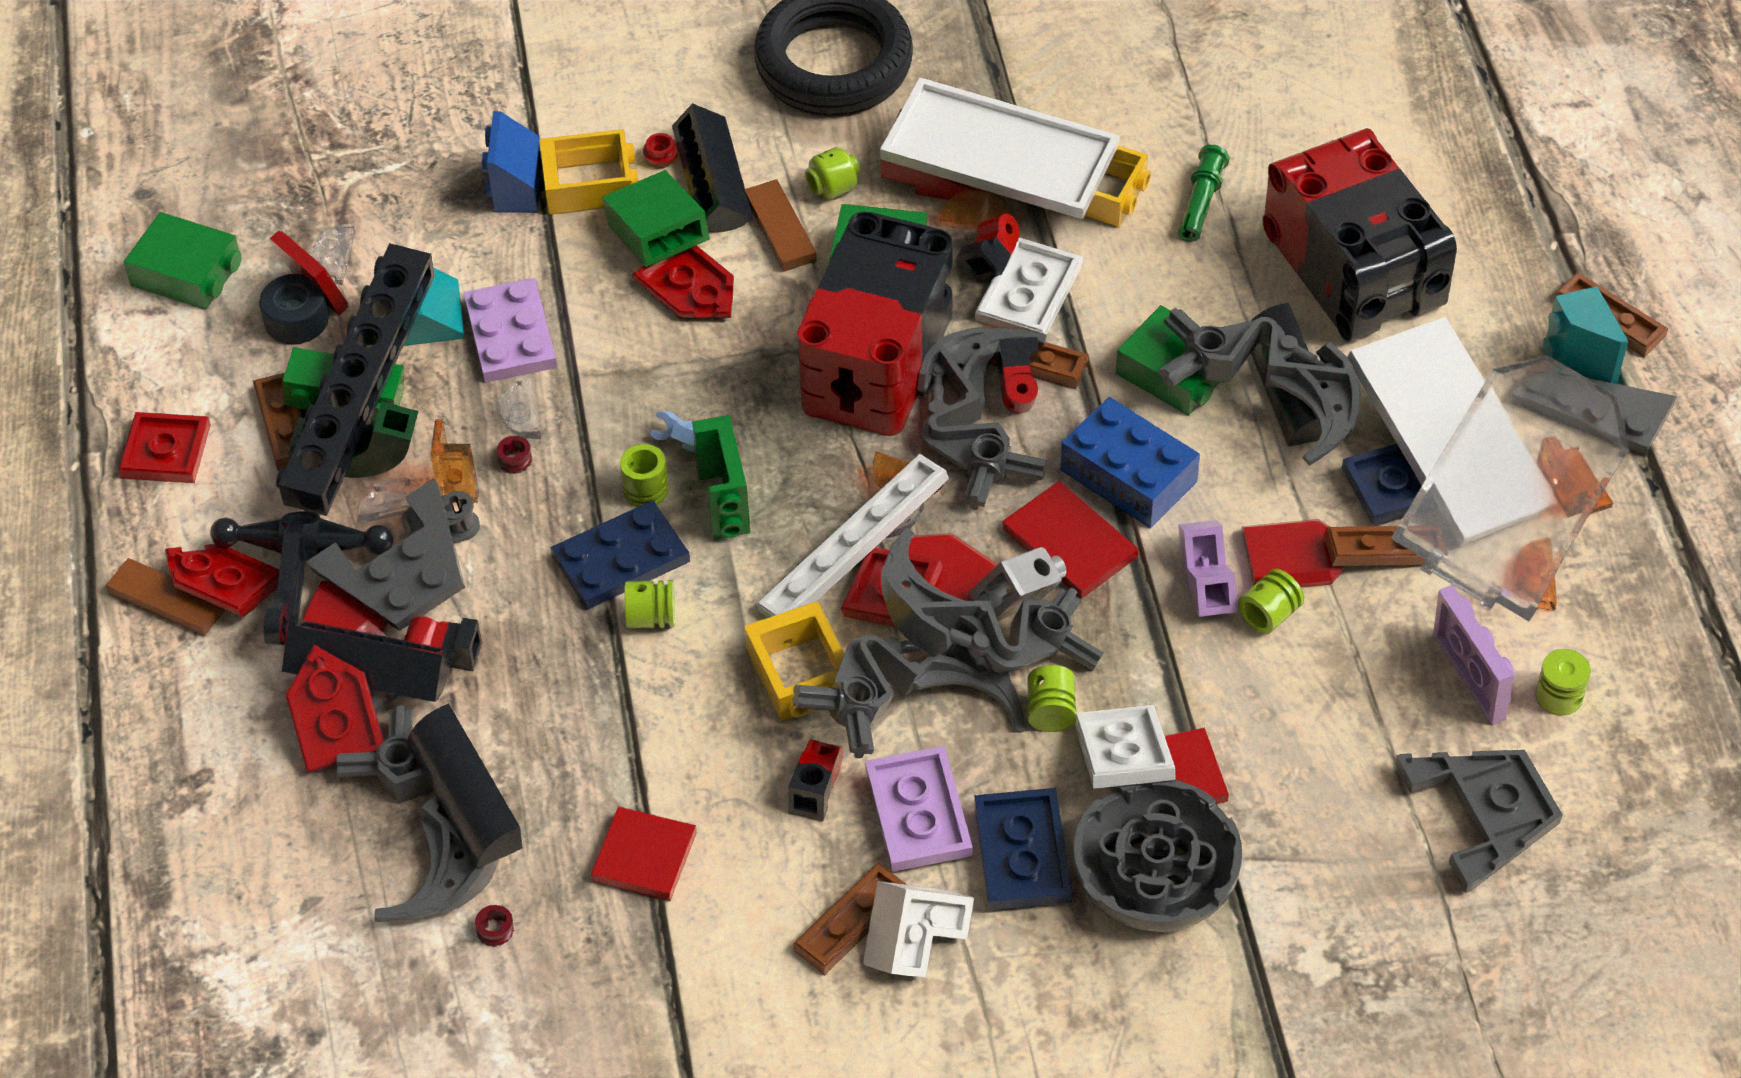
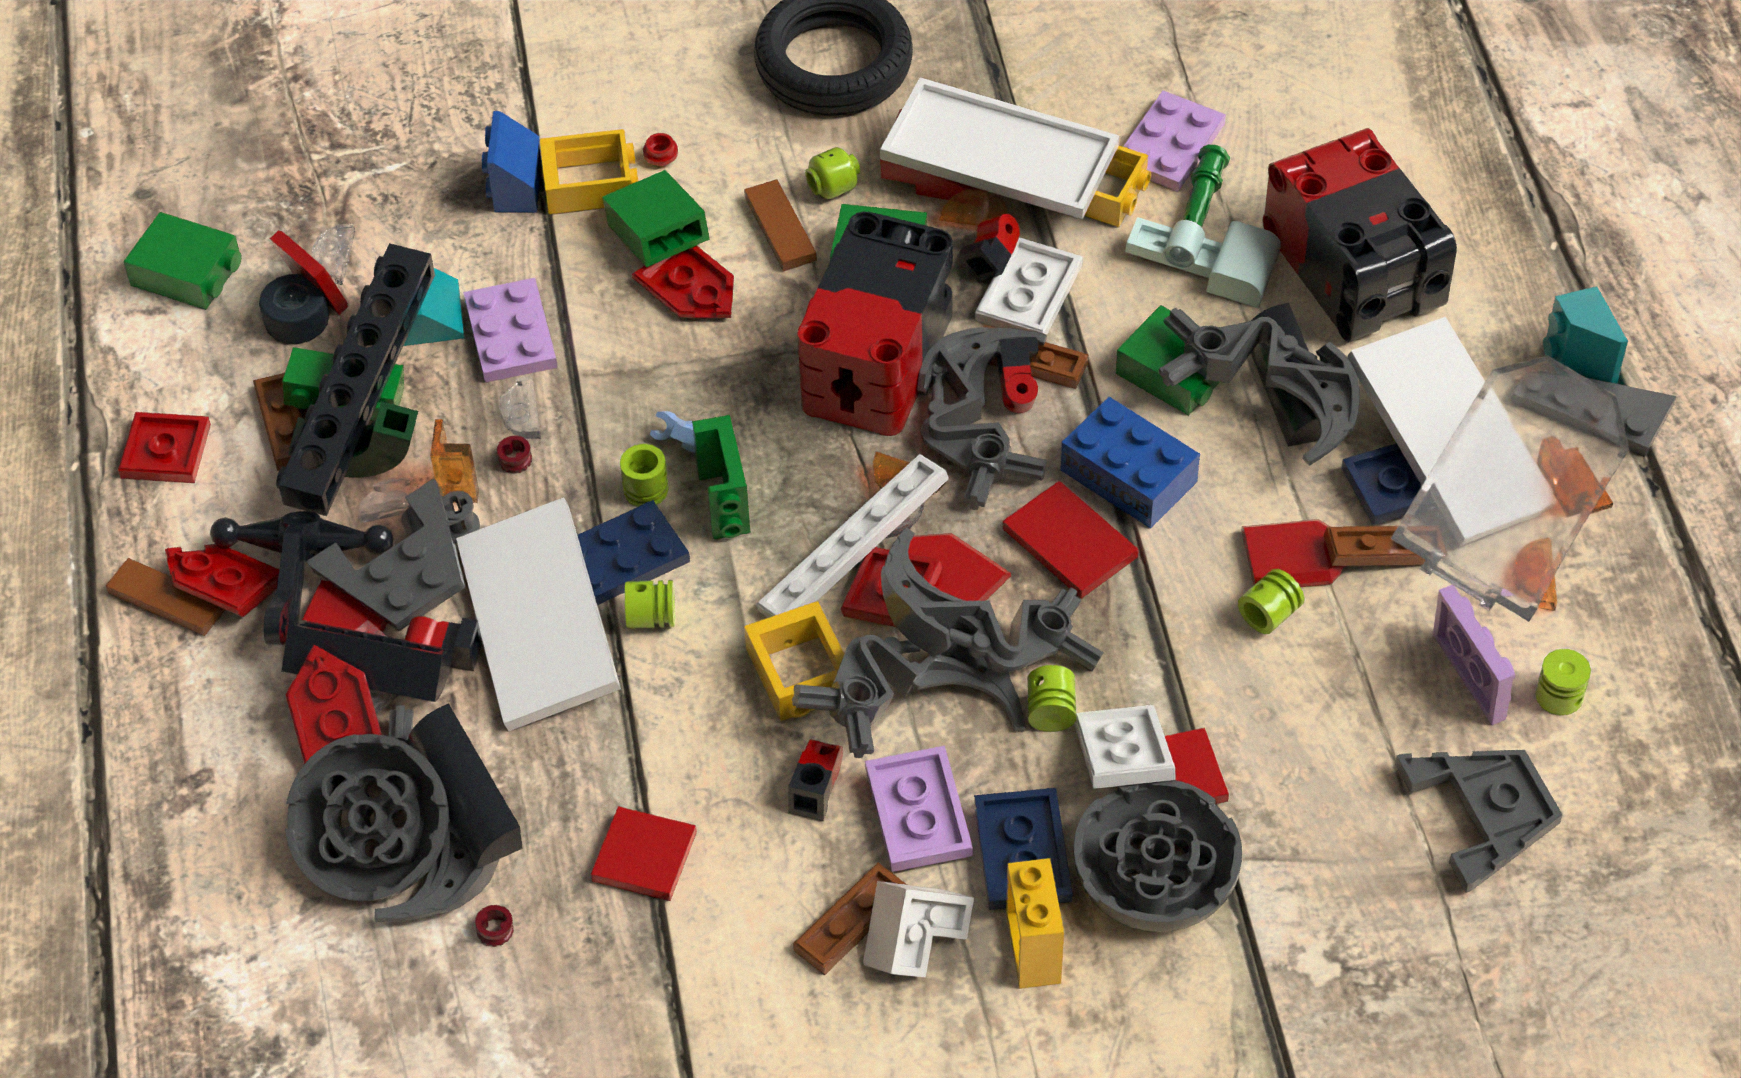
black brick [672,103,753,232] -> none
light grey torso [968,547,1066,621] -> none
lavender brick [1178,520,1238,617] -> none
dark orange tile [1554,272,1668,358] -> none
none -> dark grey brick [285,734,449,901]
none -> white tile [456,497,621,731]
none -> yellow window [1006,858,1064,989]
none -> lavender plate [1123,91,1226,192]
none -> light aqua plate [1125,217,1281,308]

